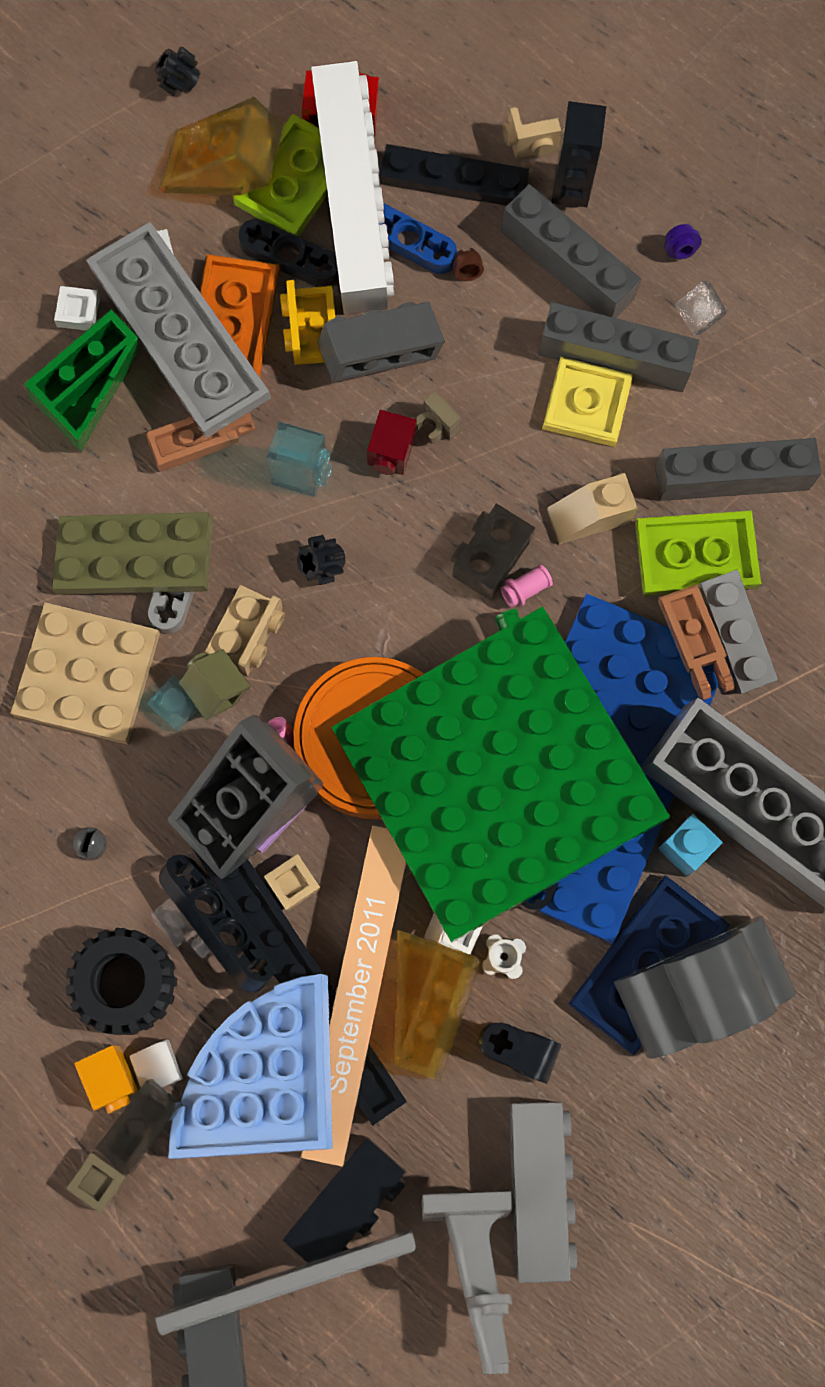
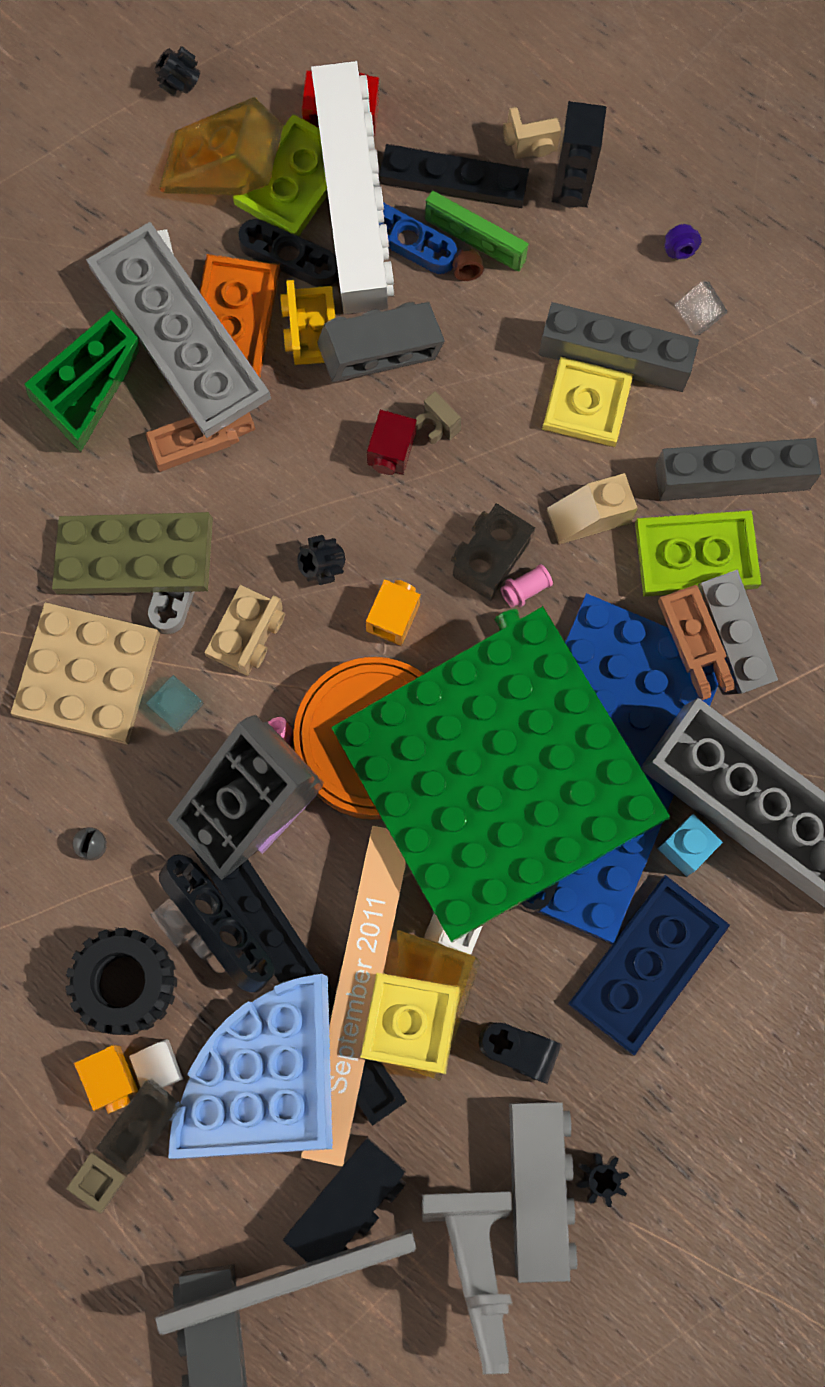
white plate [54,286,100,330] -> none
olive brick [179,649,250,720] -> none
tan plate [264,854,321,912] -> none
clear light blue brick [267,421,331,498] -> none
white plate [482,935,526,979] -> none
dark grey brick [501,184,641,318] -> none
dark grey brick [614,916,797,1059] -> none
none -> light yellow tile [360,973,461,1074]
none -> light orange brick [366,579,421,646]
none -> bright green tile [425,190,529,271]
none -> black gear [575,1152,630,1208]

